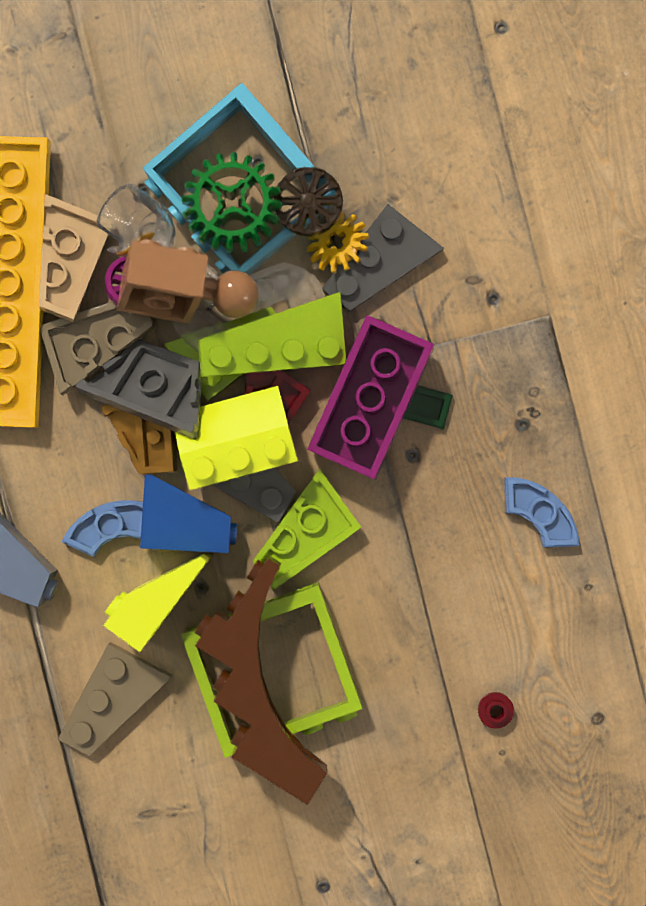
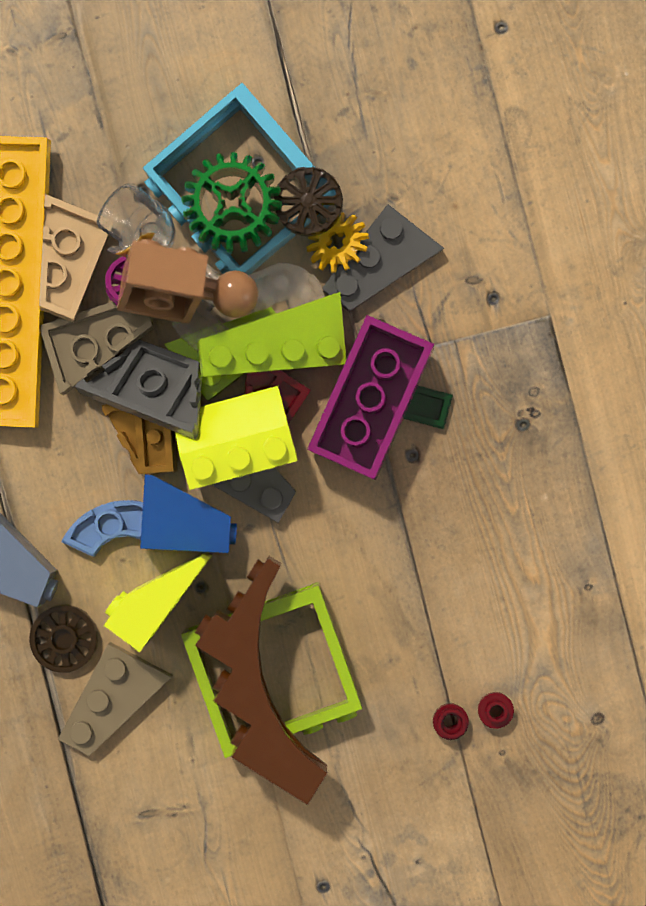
lime wing [253,469,362,590] -> none
medium blue tile [504,477,580,547] -> none
none -> dark brown wheel [29,604,98,673]
none -> dark red plate [433,703,469,740]

